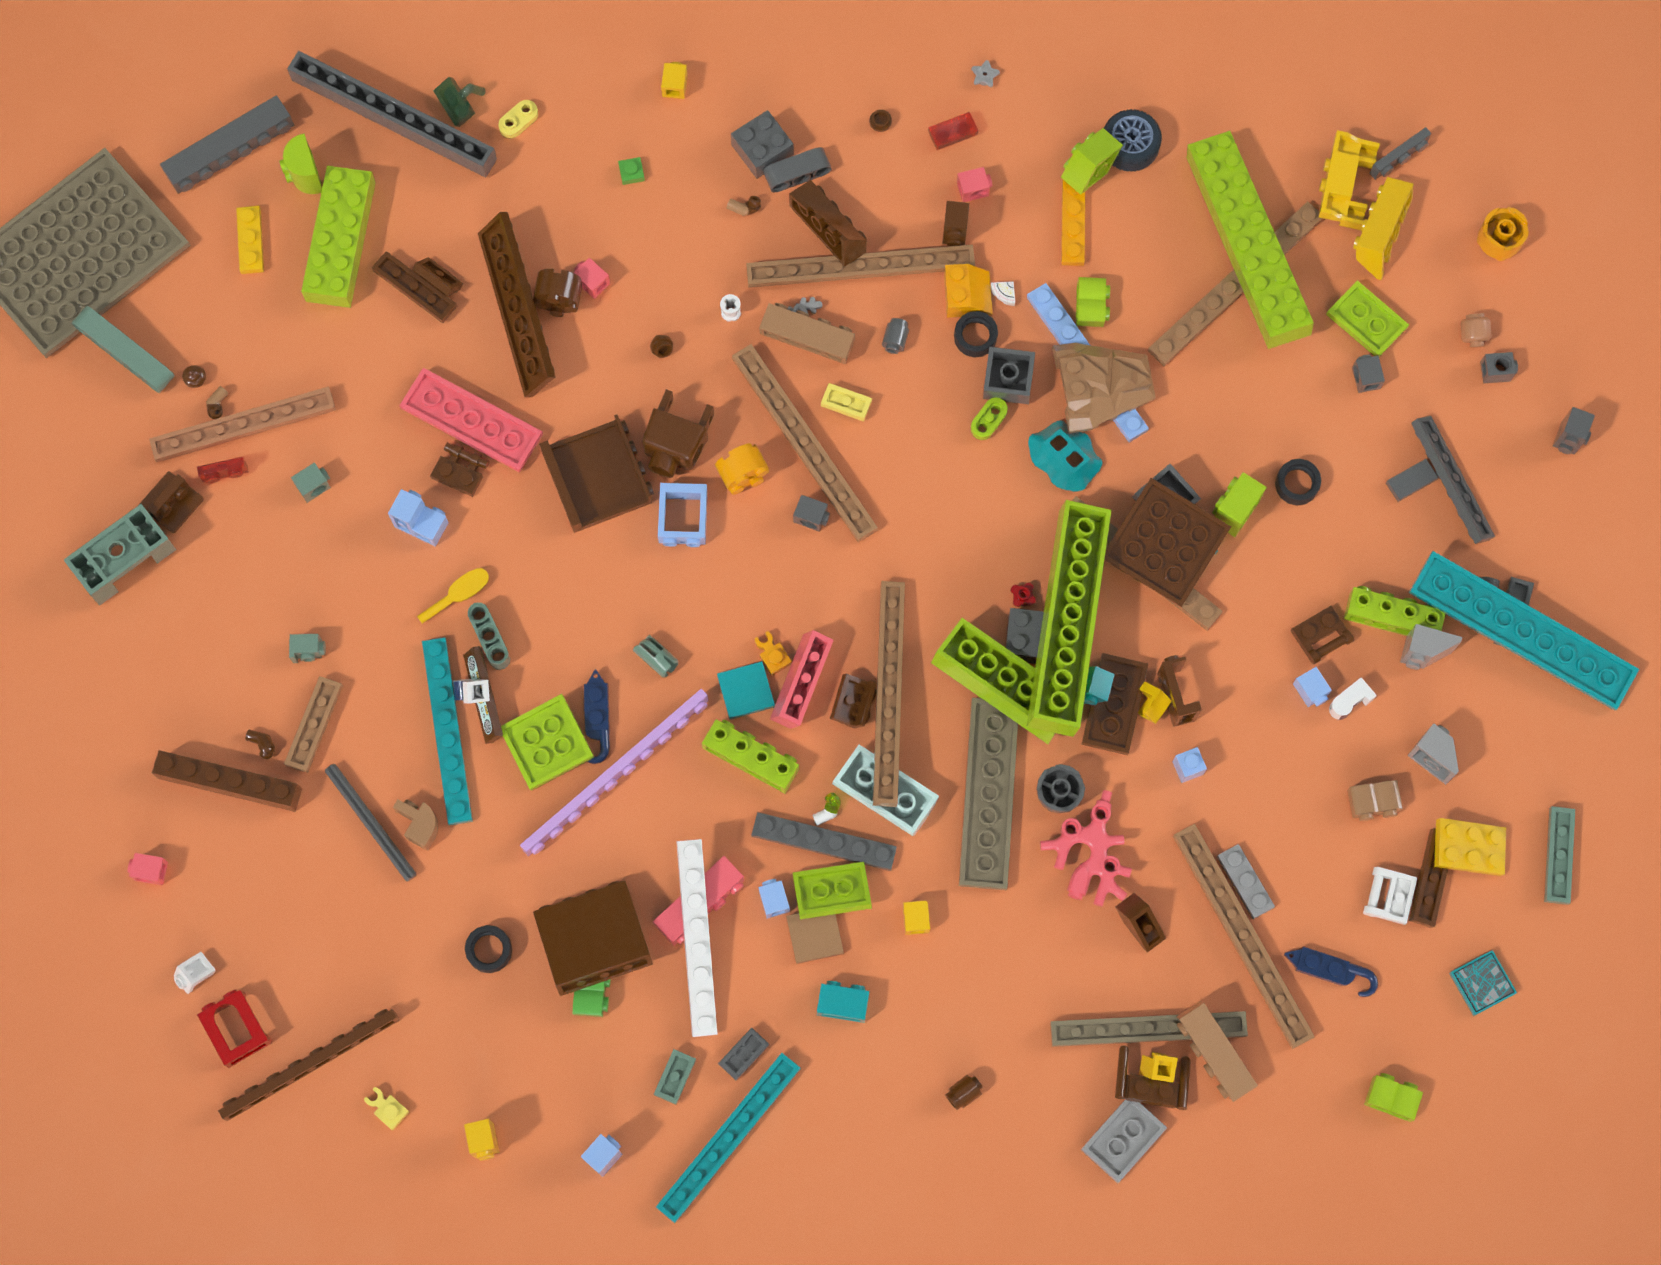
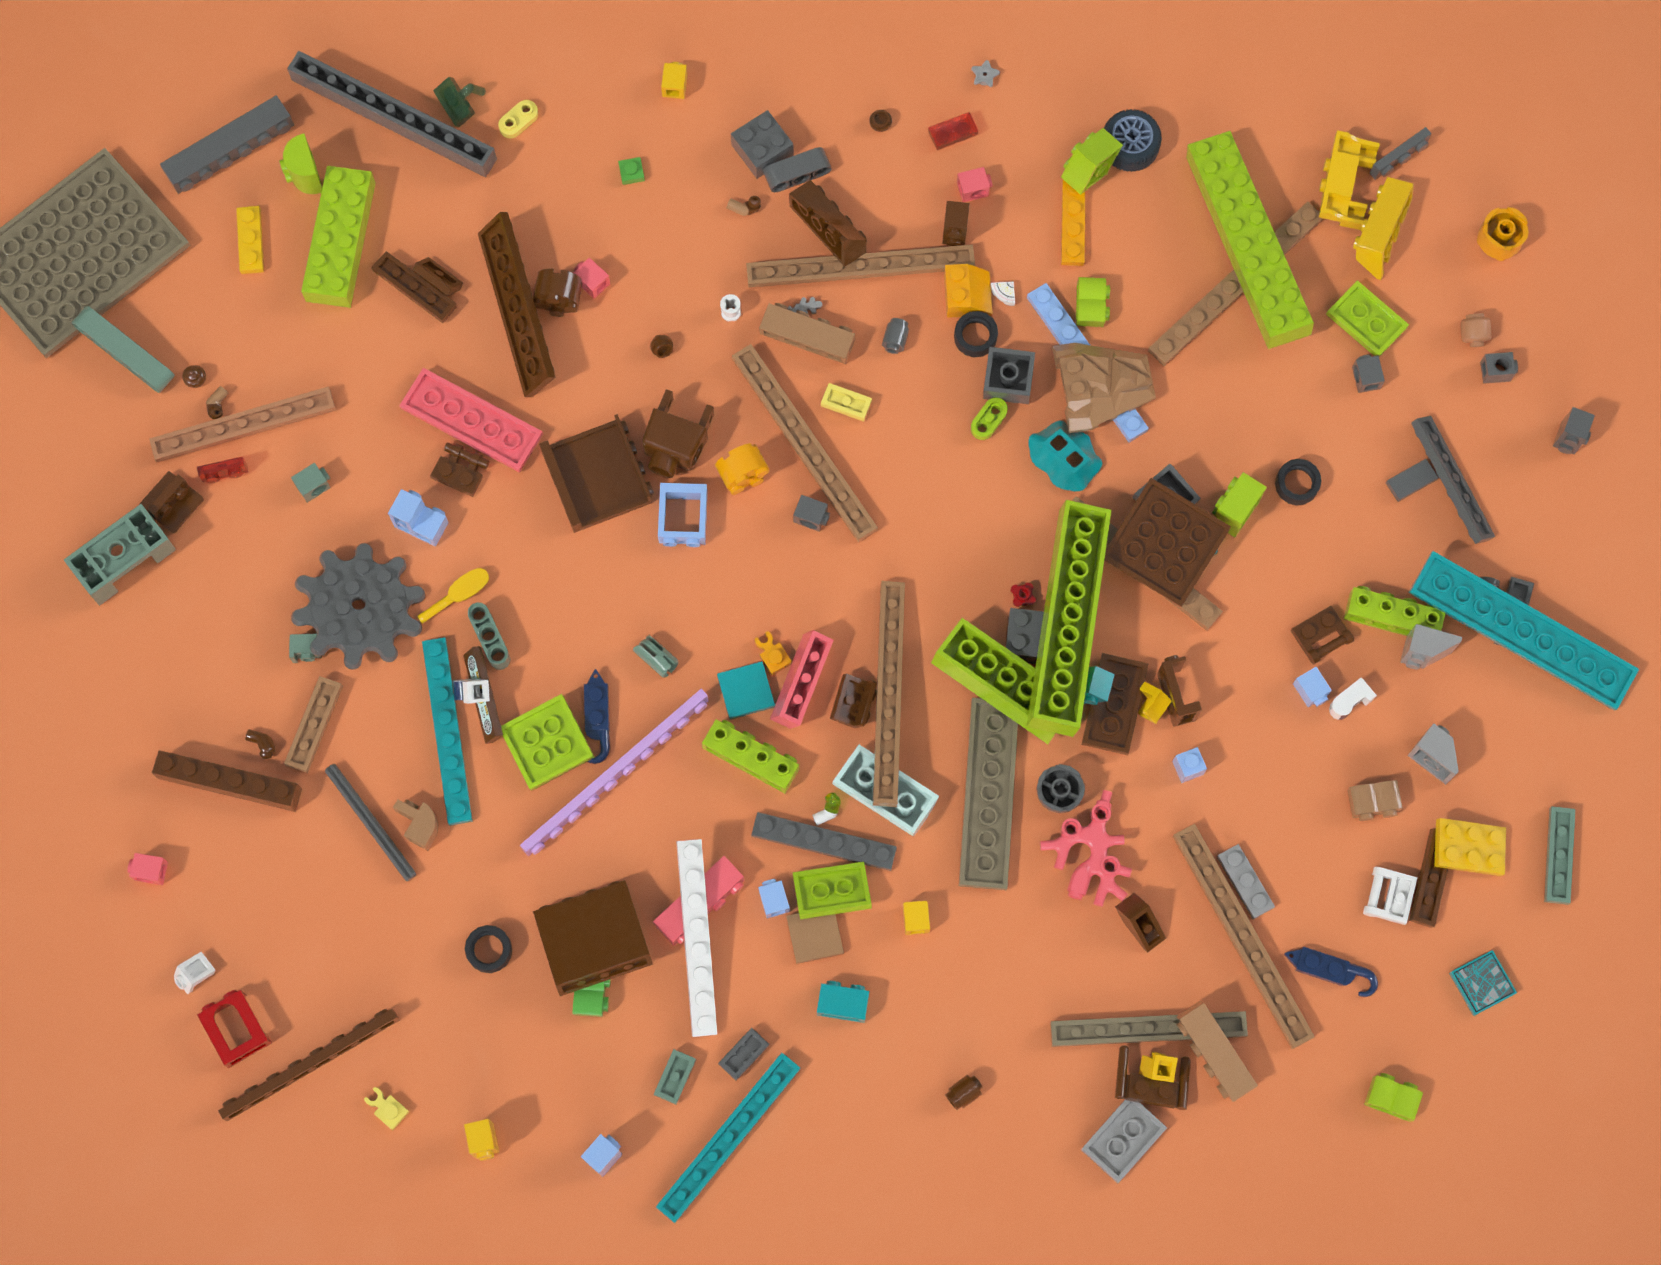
none -> dark grey plate [291,543,425,670]

